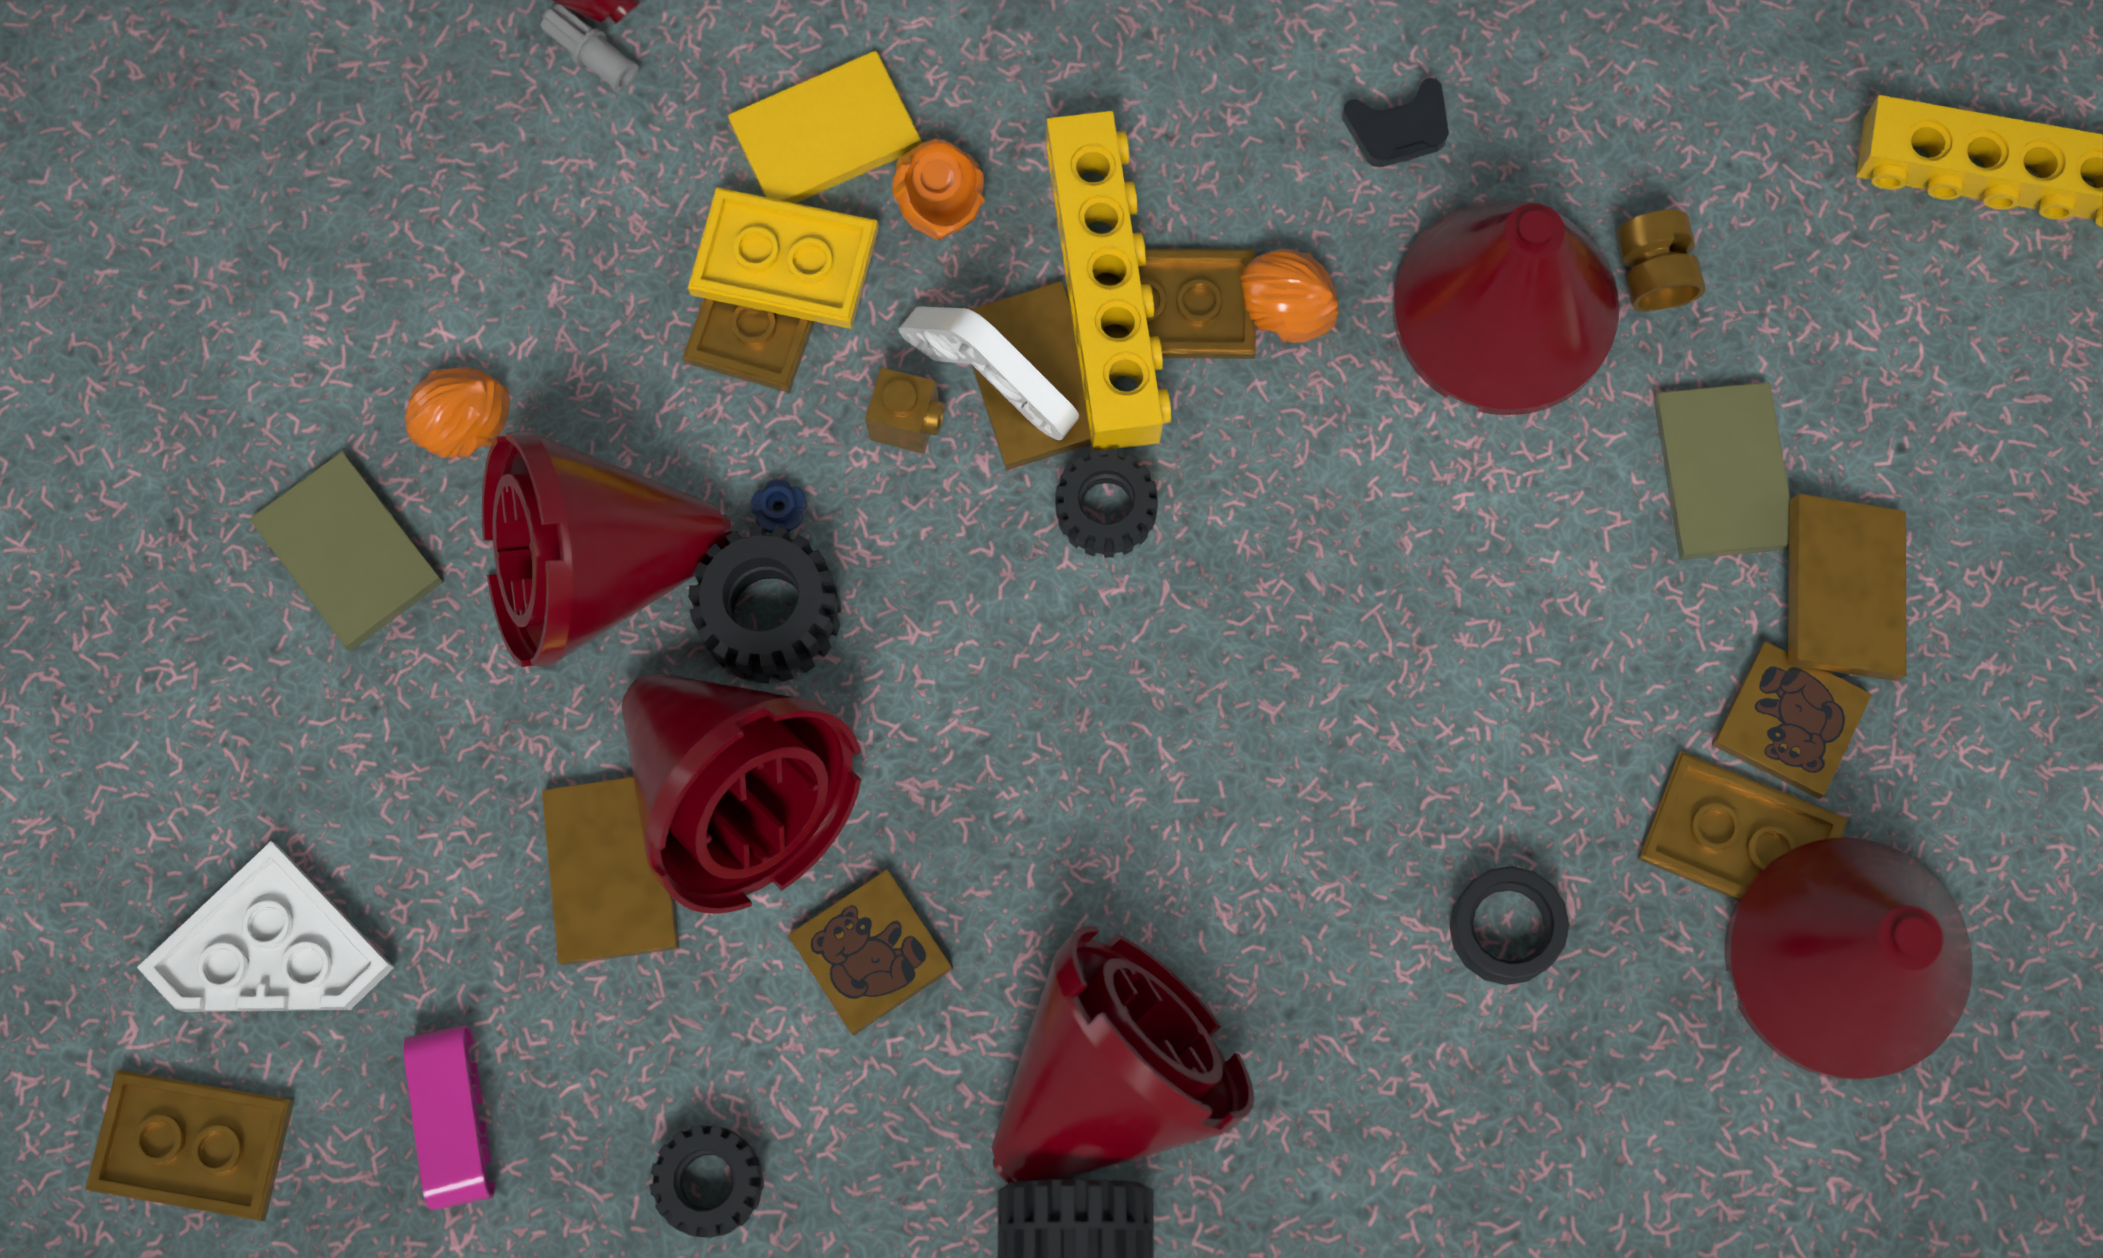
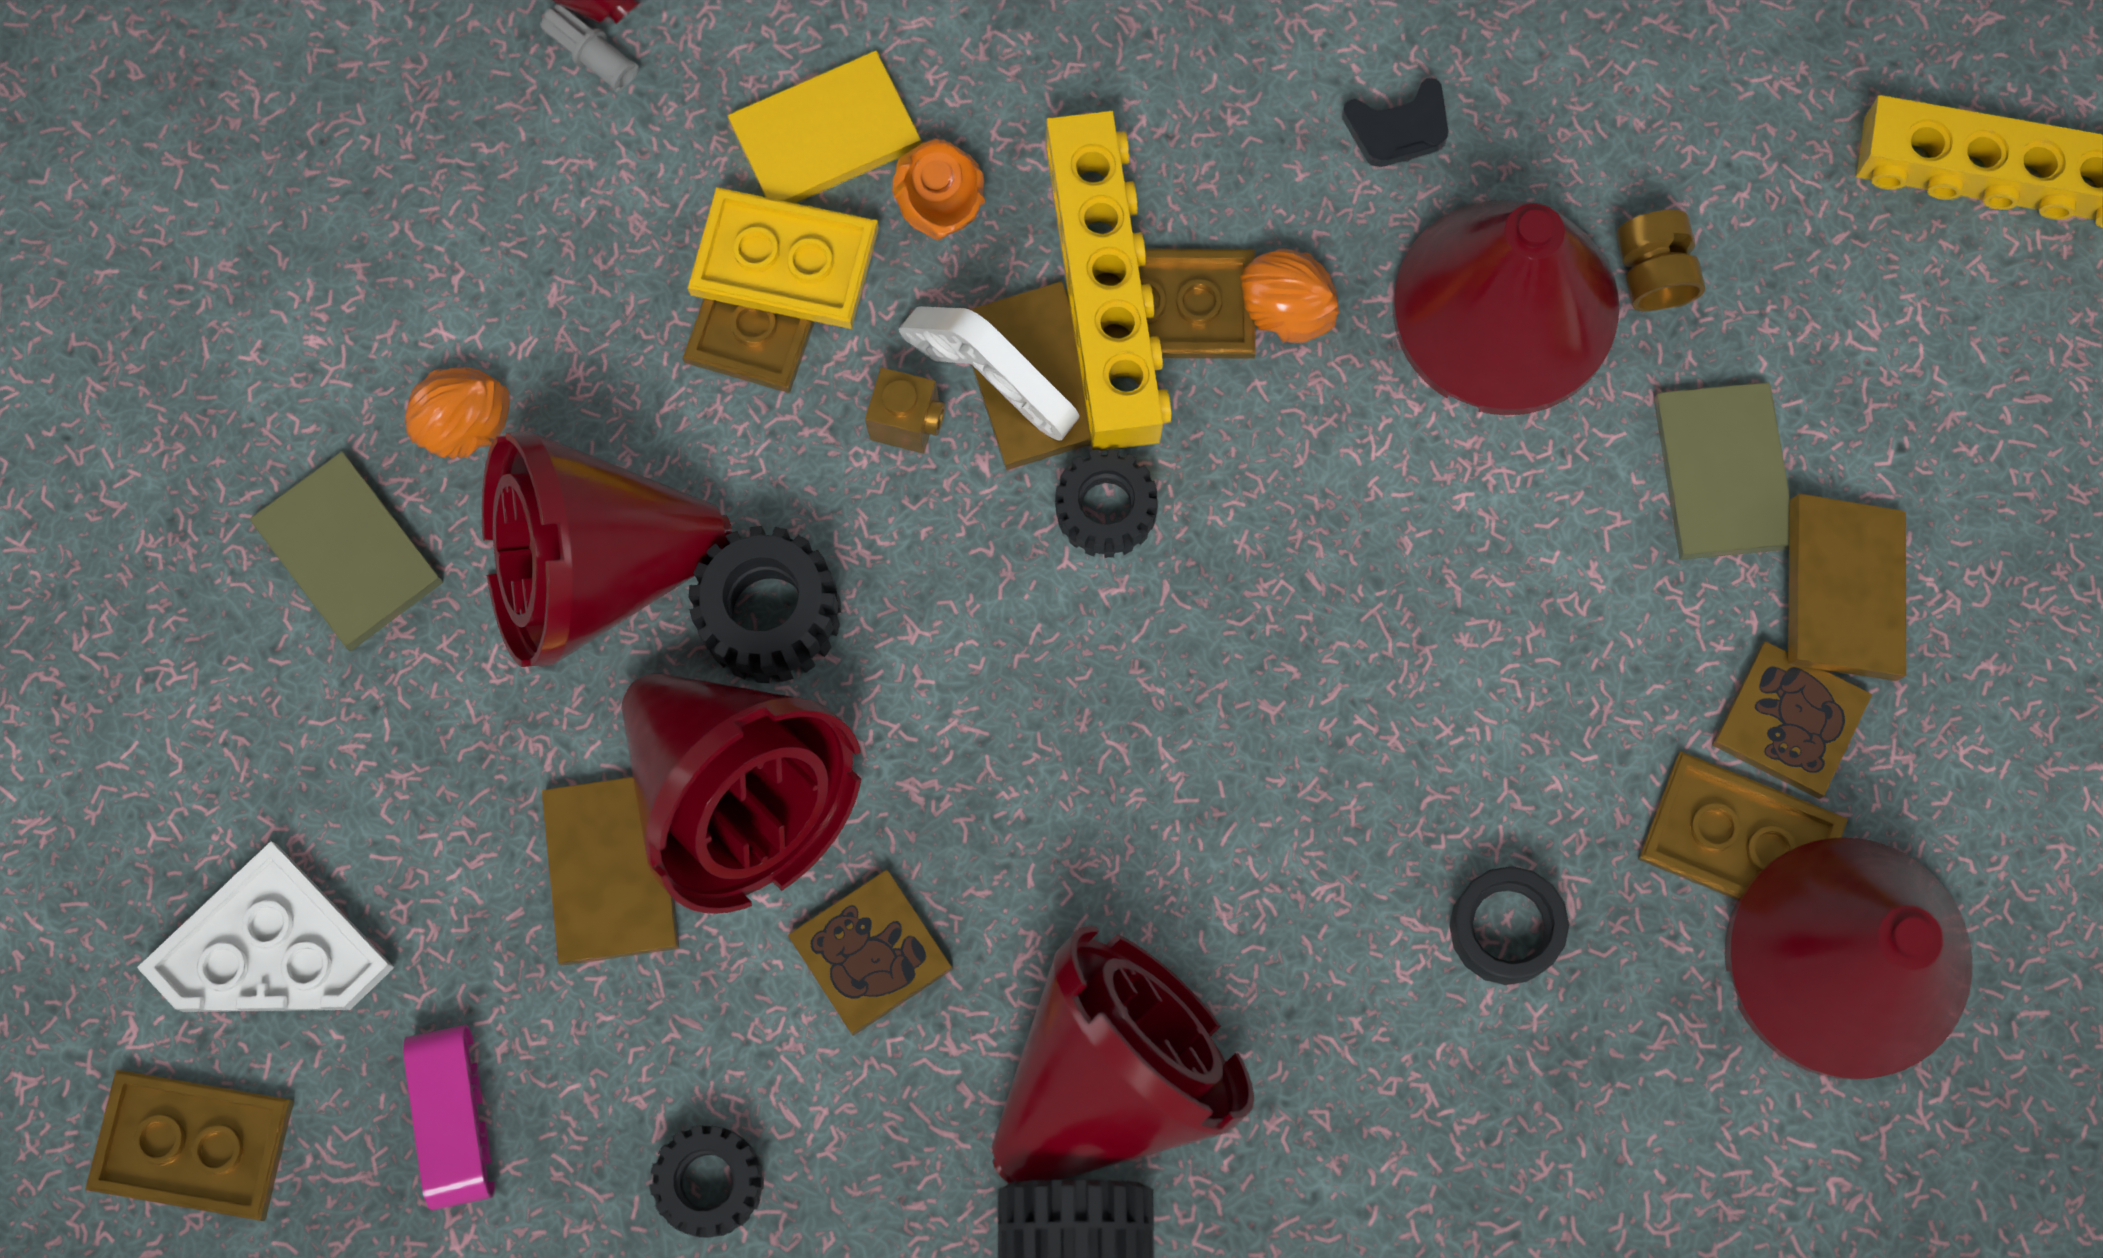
dark blue plate [750,479,807,533] -> none

